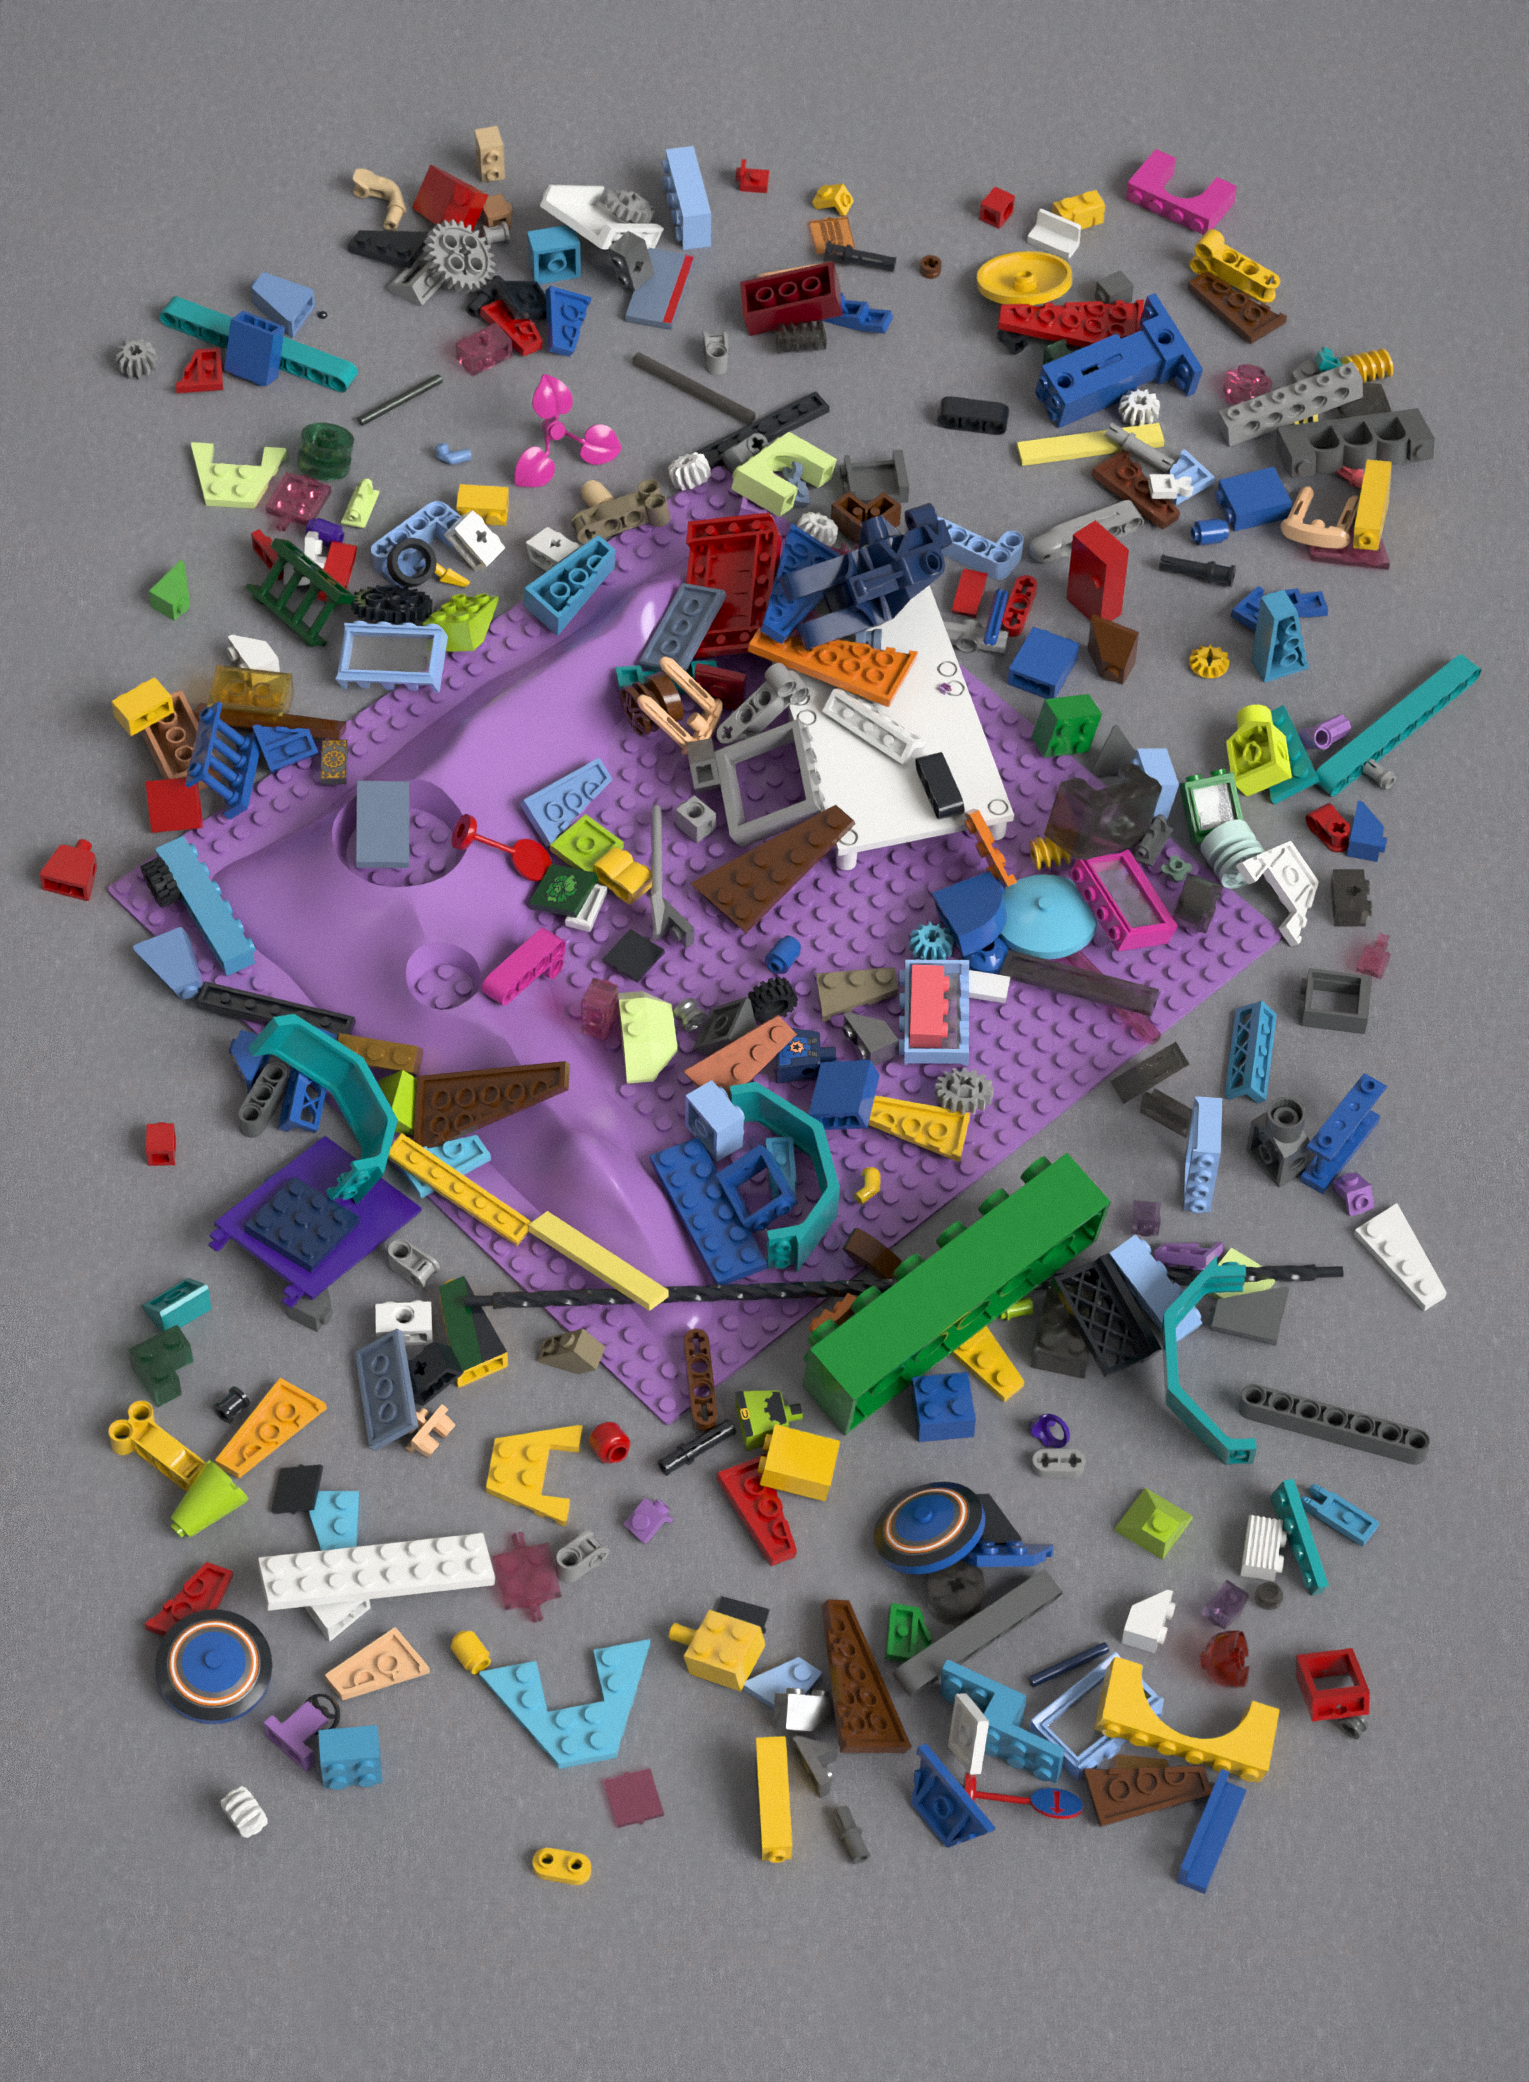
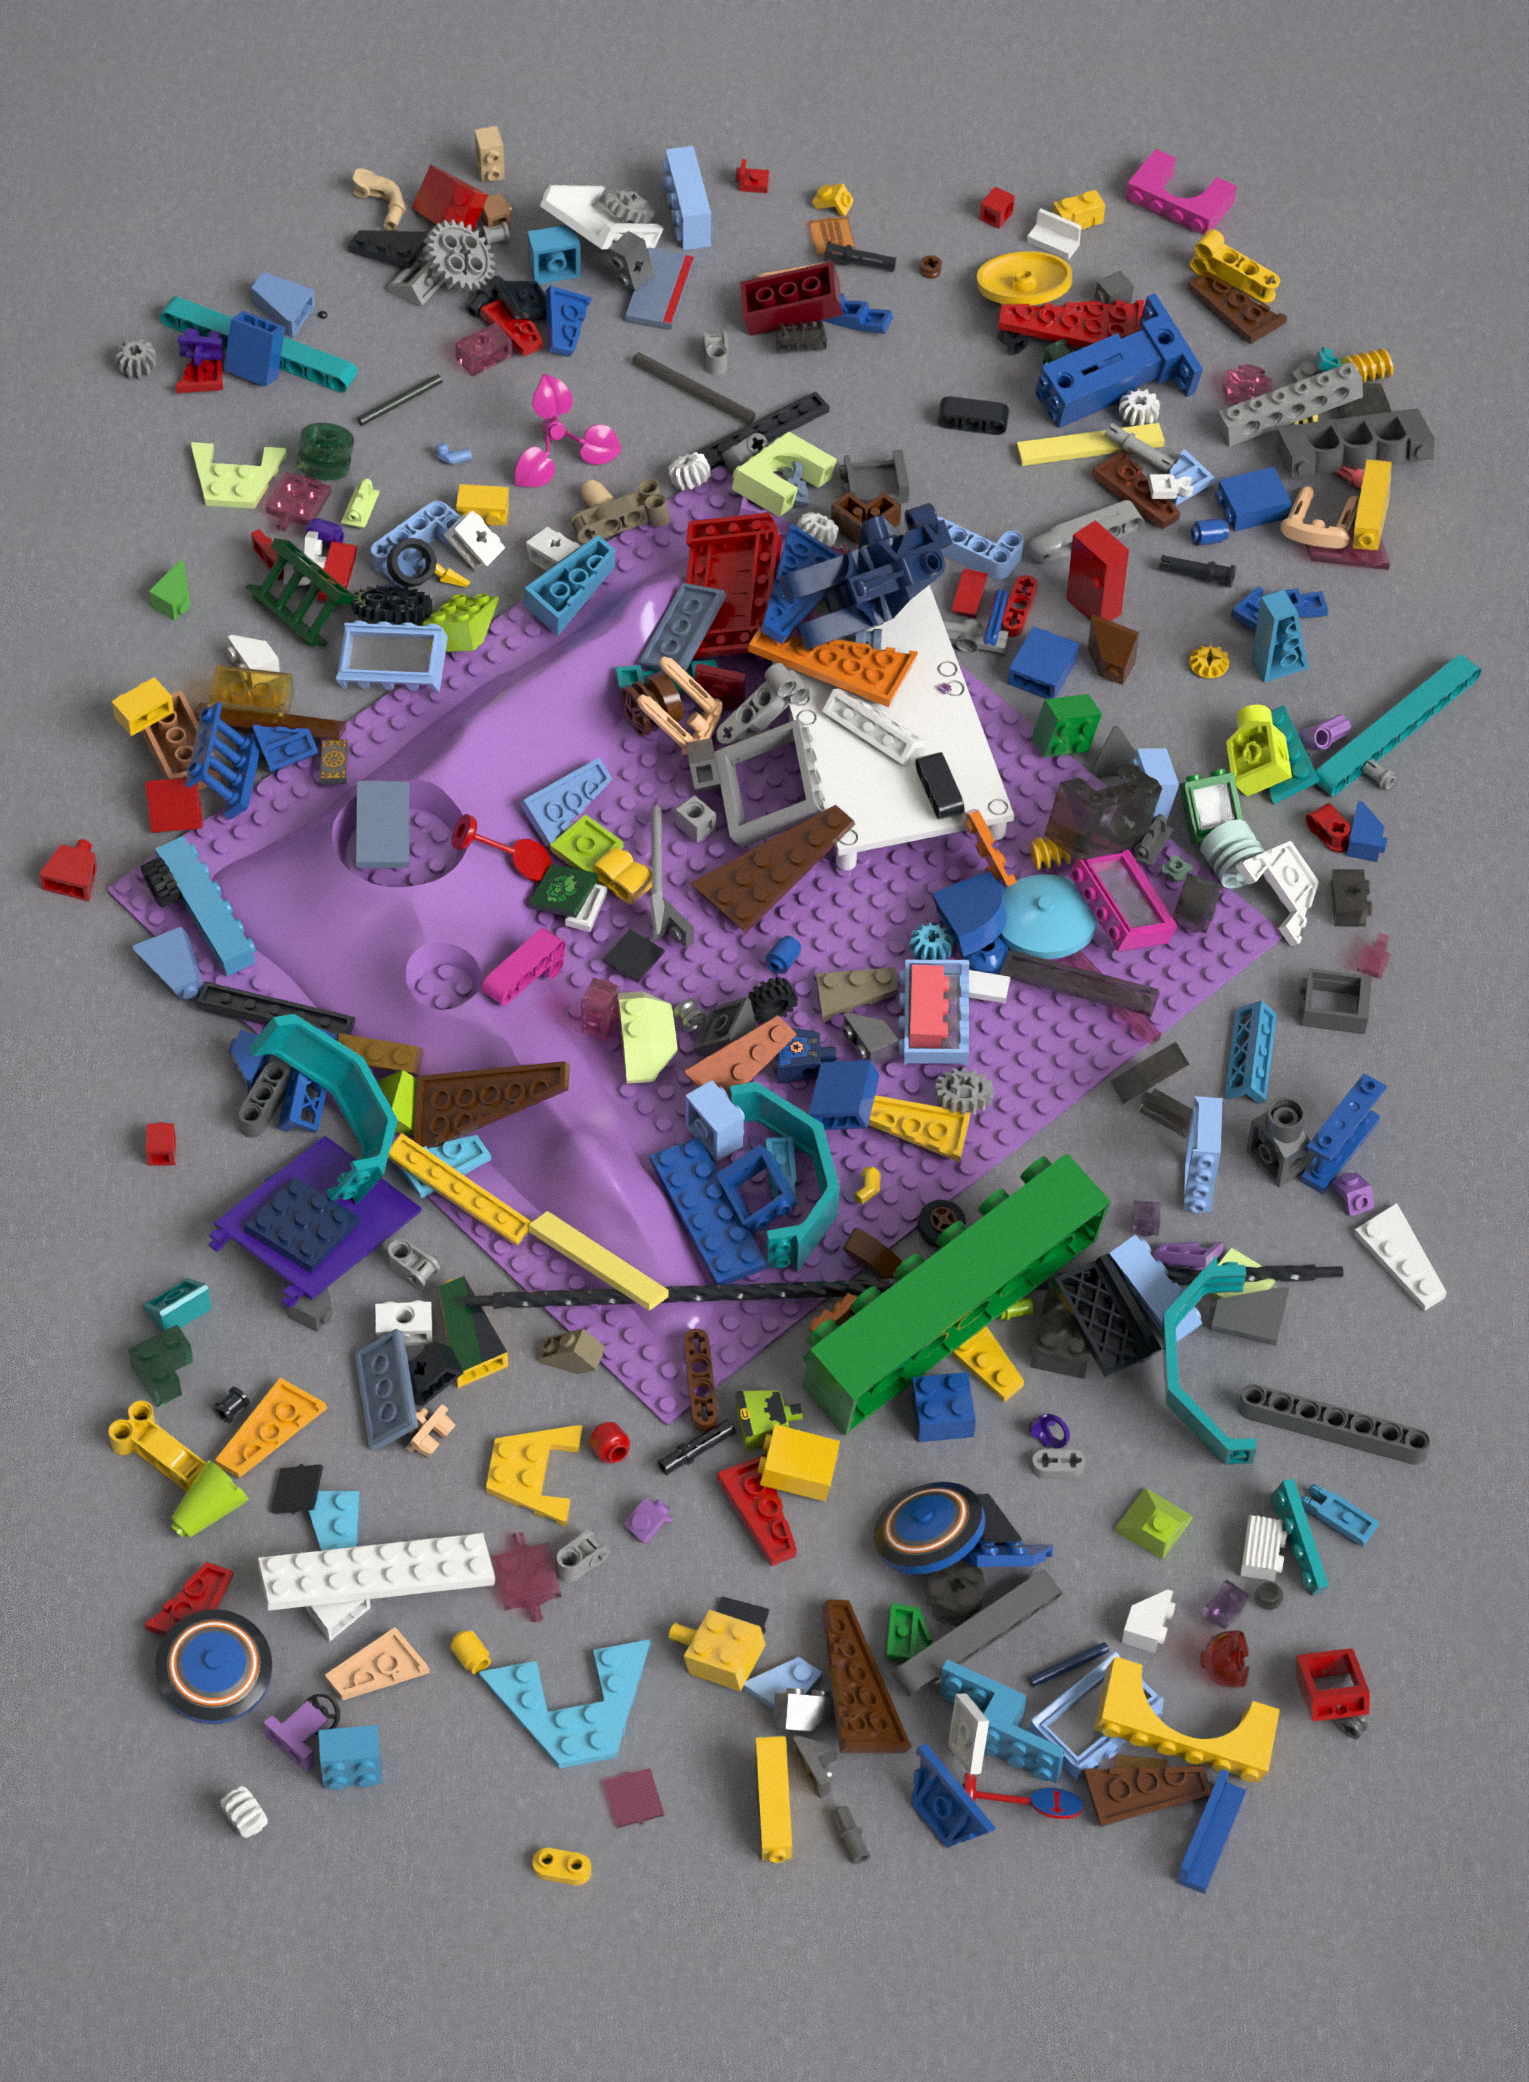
none -> dark purple hips [178,328,224,366]
none -> black wheel [917,1200,966,1248]

